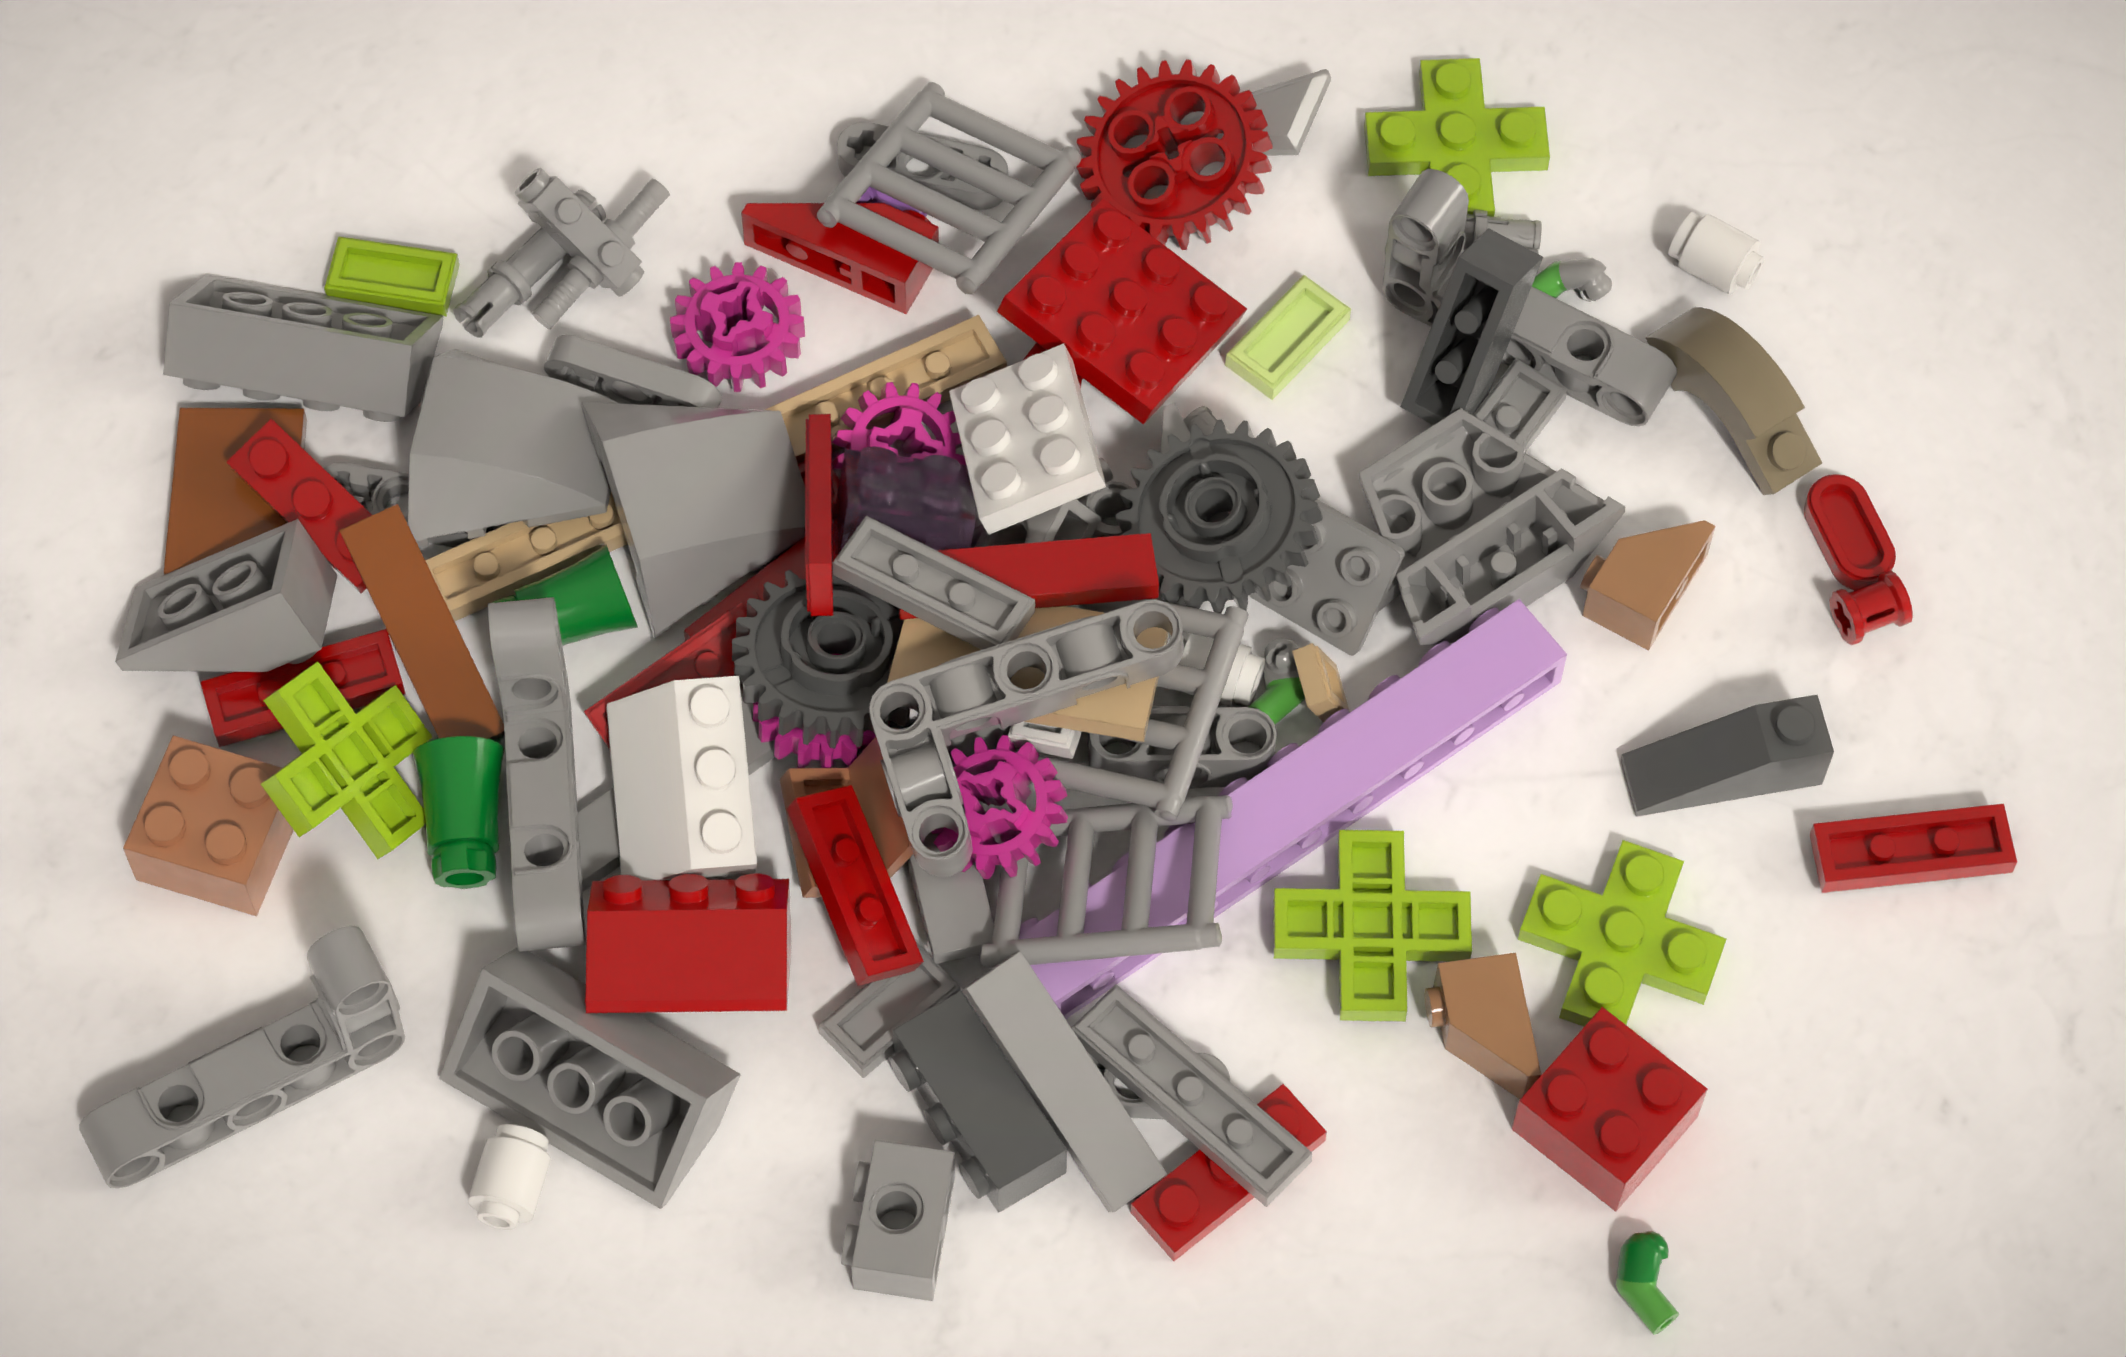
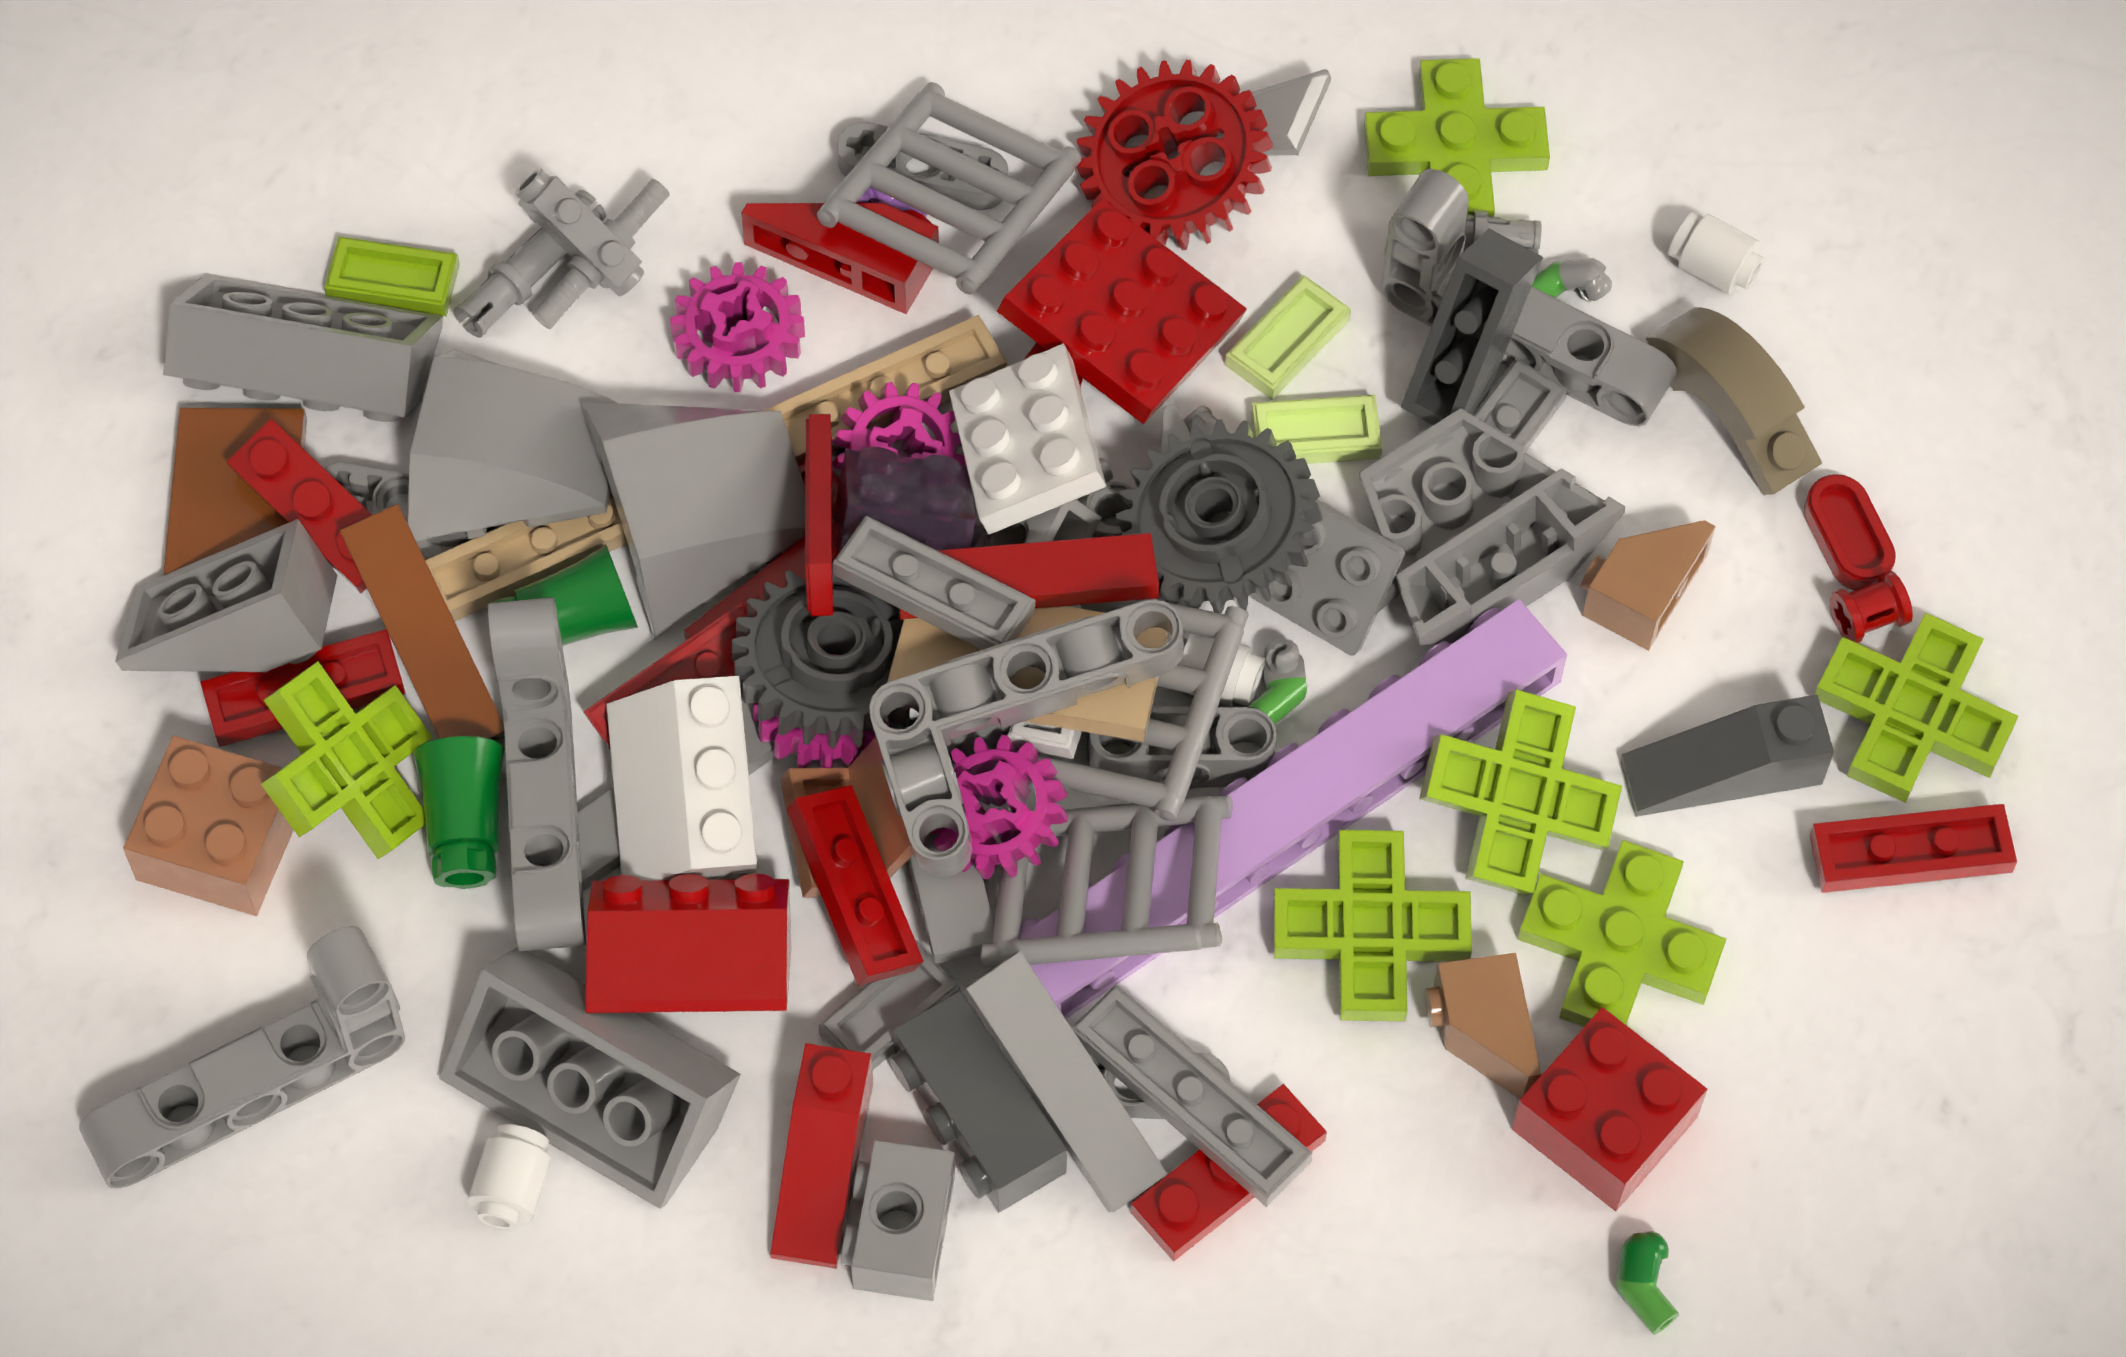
light grey beam [544,335,722,408] -> none
tan tile [1292,643,1350,722] -> none
none -> red slope [770,1043,873,1269]
none -> yellowish green tile [1251,394,1382,464]
none -> lime plate [1419,689,1622,896]
none -> lime plate [1814,613,2019,803]

